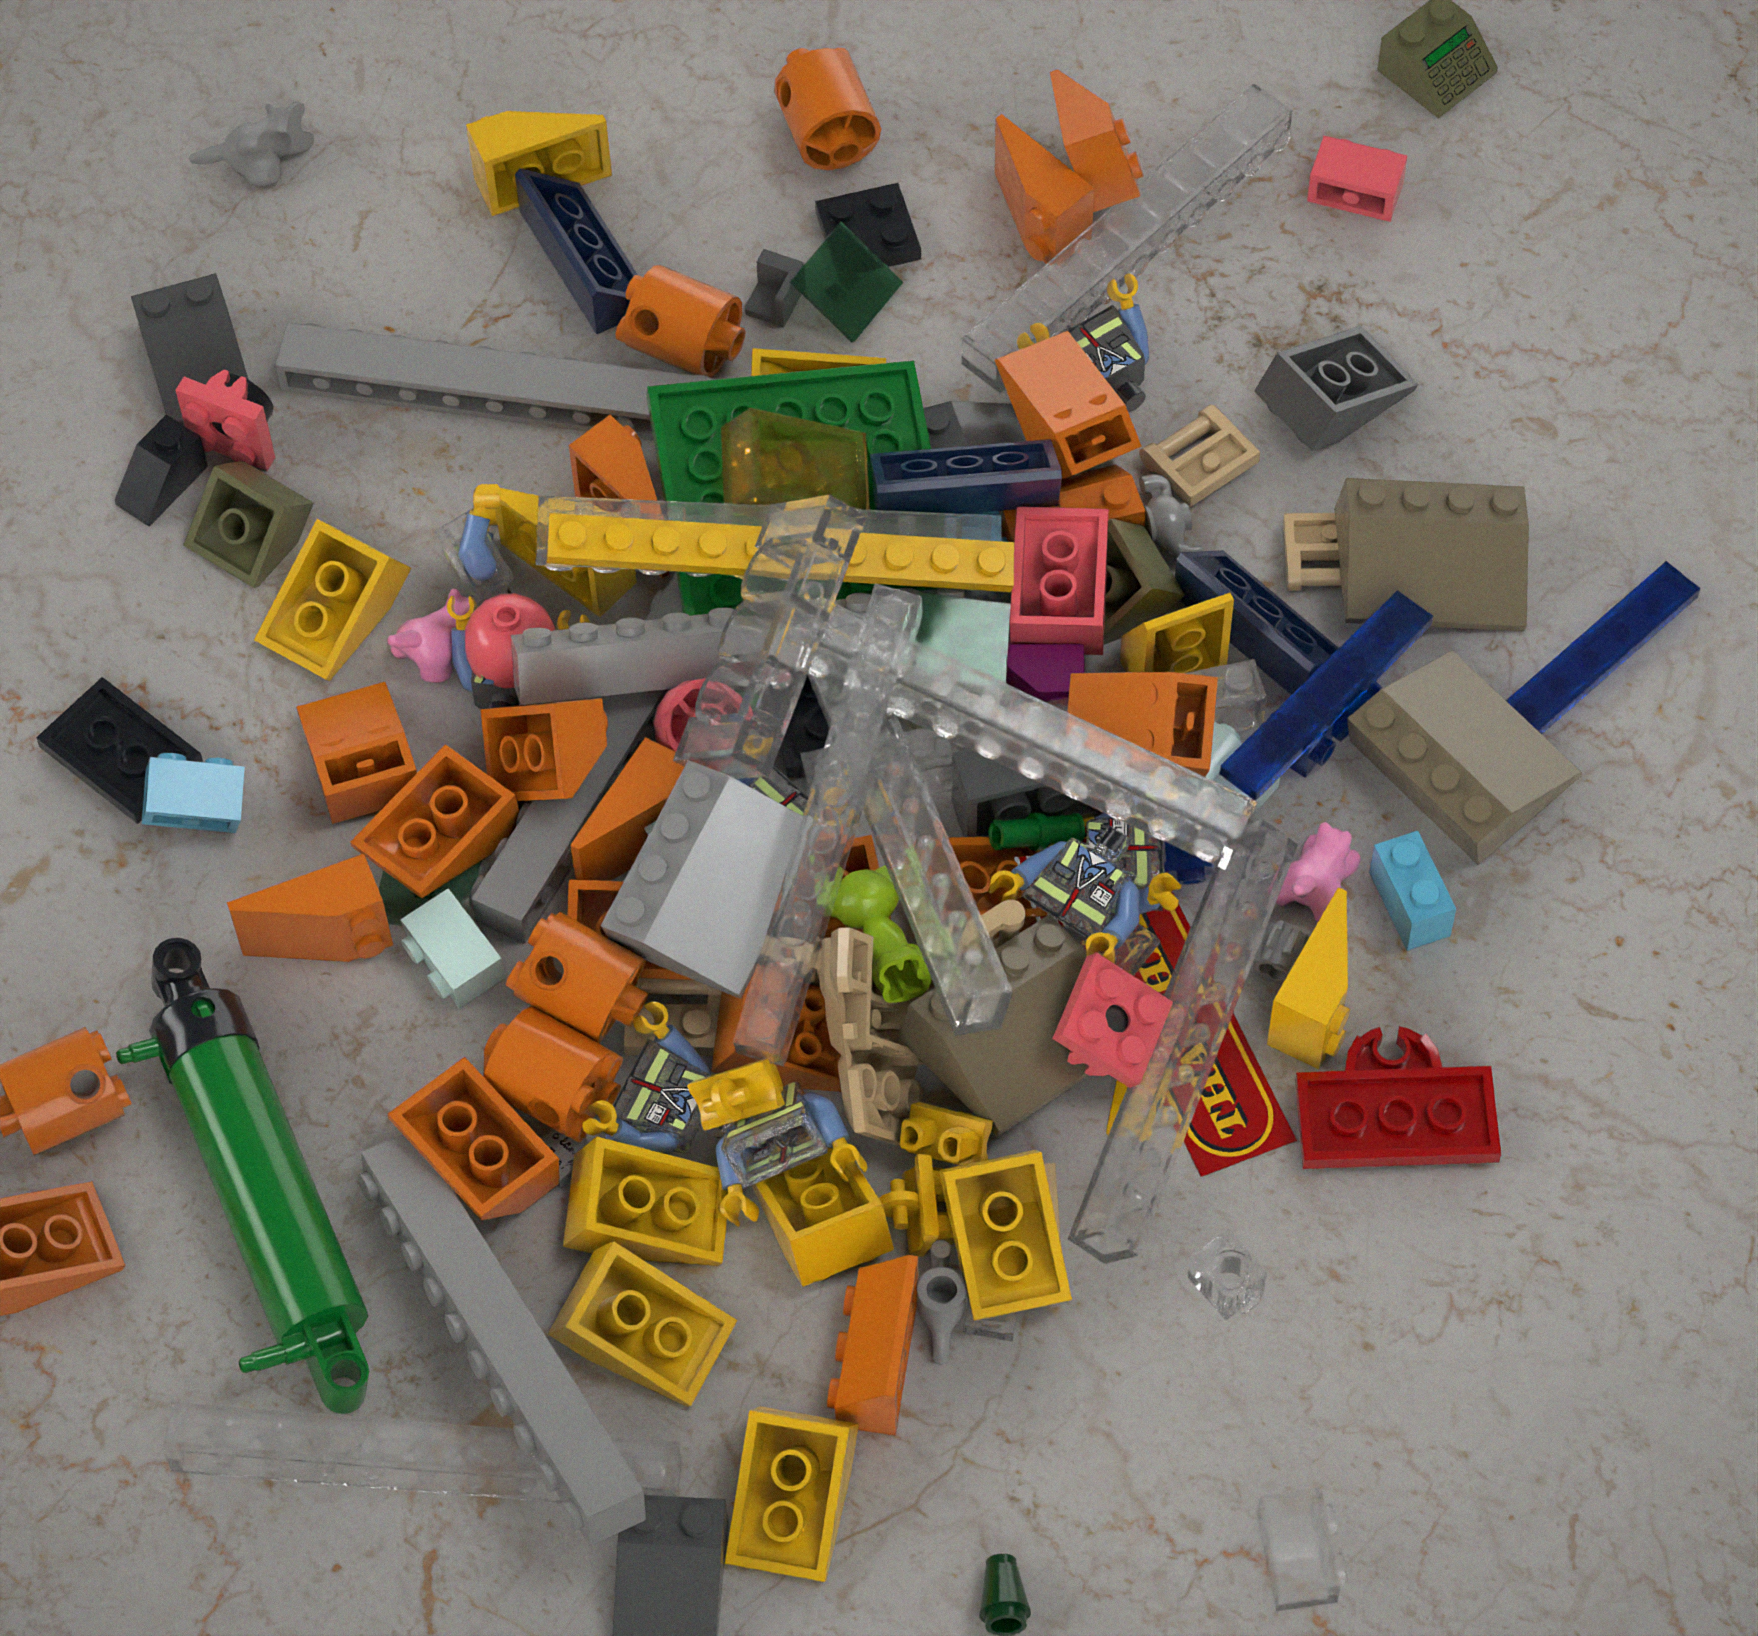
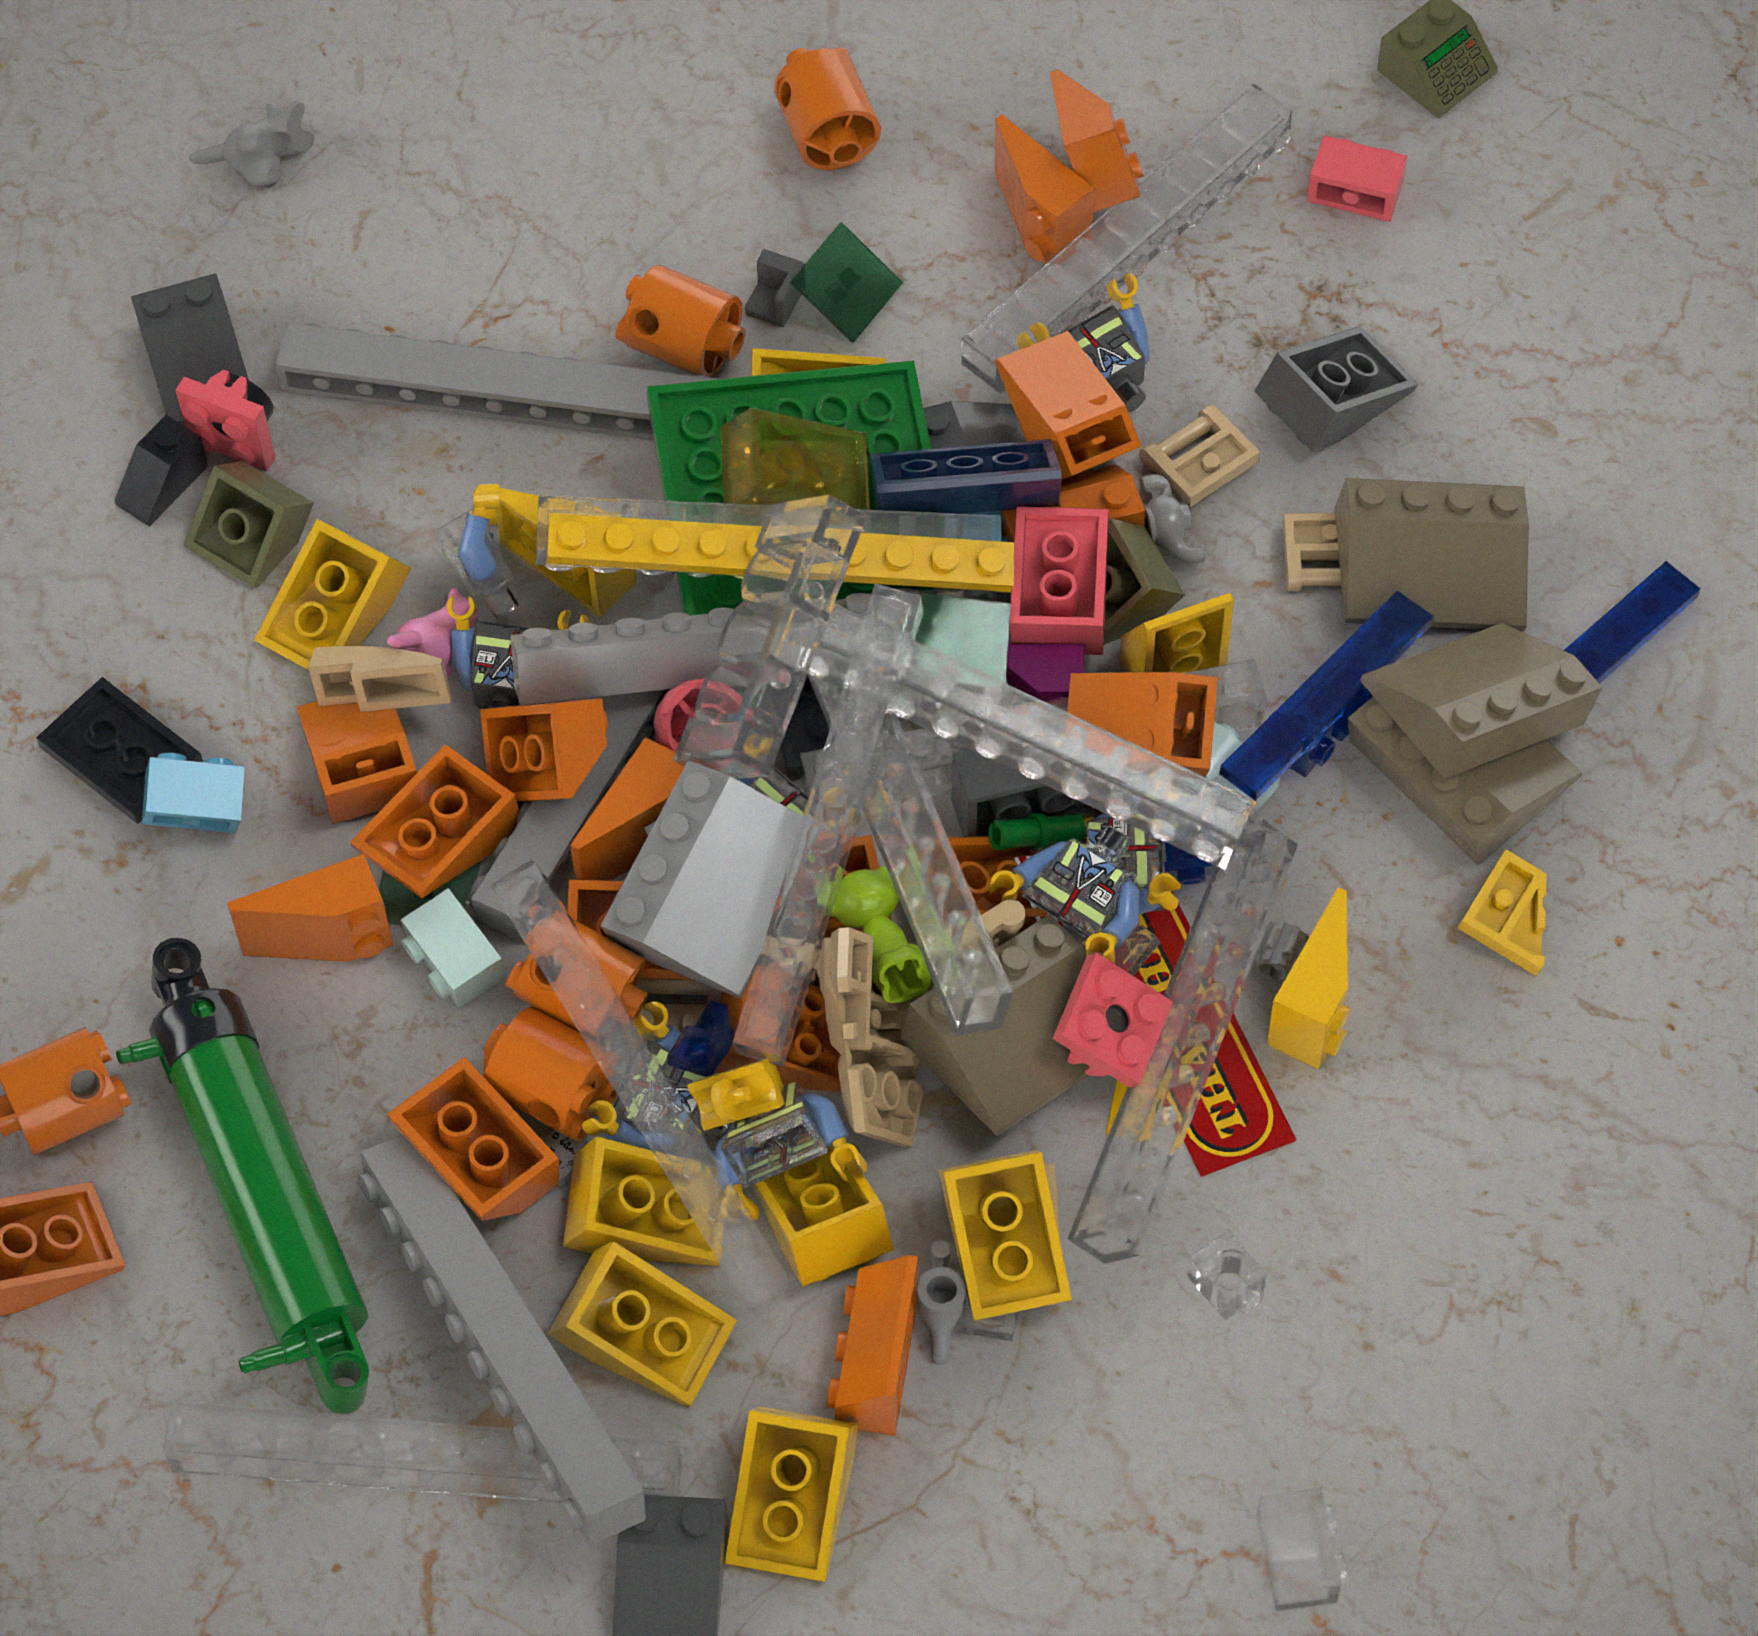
coral cylinder [465,593,556,688] -> none
yellow slope [466,111,612,216] -> none
dark blue slope [515,168,638,335] -> none
orange slope [569,415,670,579] -> none
black plate [815,183,921,278] -> none
yellow hips [879,1154,954,1257] -> none
yellow hips [900,1102,993,1166] -> none
dark green cone [979,1554,1031,1636] -> none
dark blue slope [1175,550,1355,707] -> none
bright pink animal [1272,822,1361,922] -> none
red plate [1295,1026,1501,1169] -> none
medium azure brick [1369,830,1456,951] -> none
none -> tan slope [308,646,452,712]
none -> clear brick [490,859,795,1312]
none -> clear blue bracket [667,1000,734,1077]
none -> dark tan slope [1360,623,1603,780]
none -> yellow wing [1457,849,1547,976]

